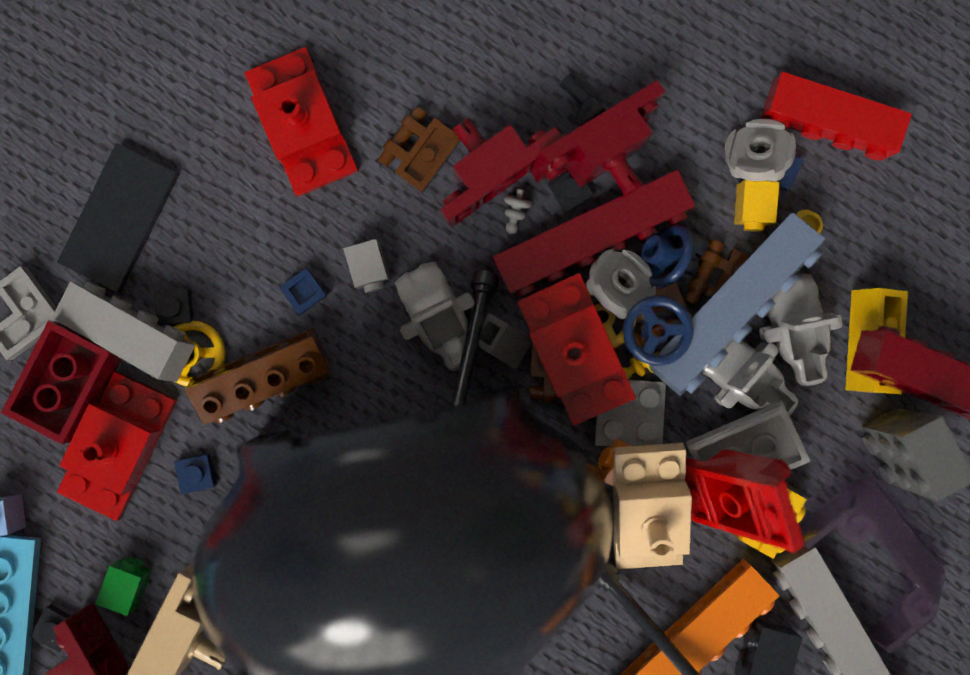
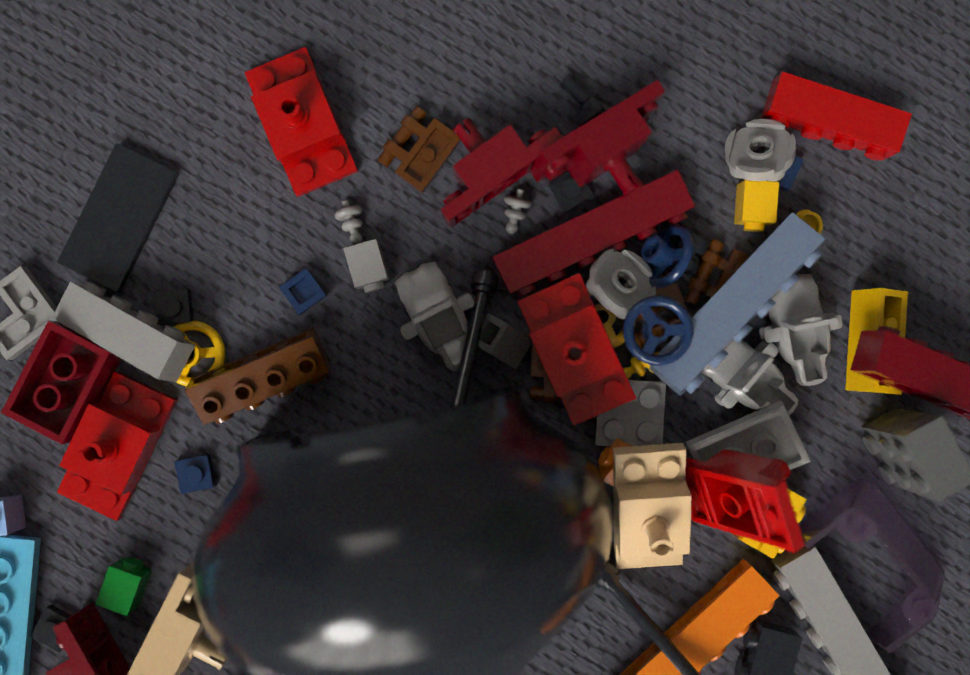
none -> light grey hair [335,200,363,245]

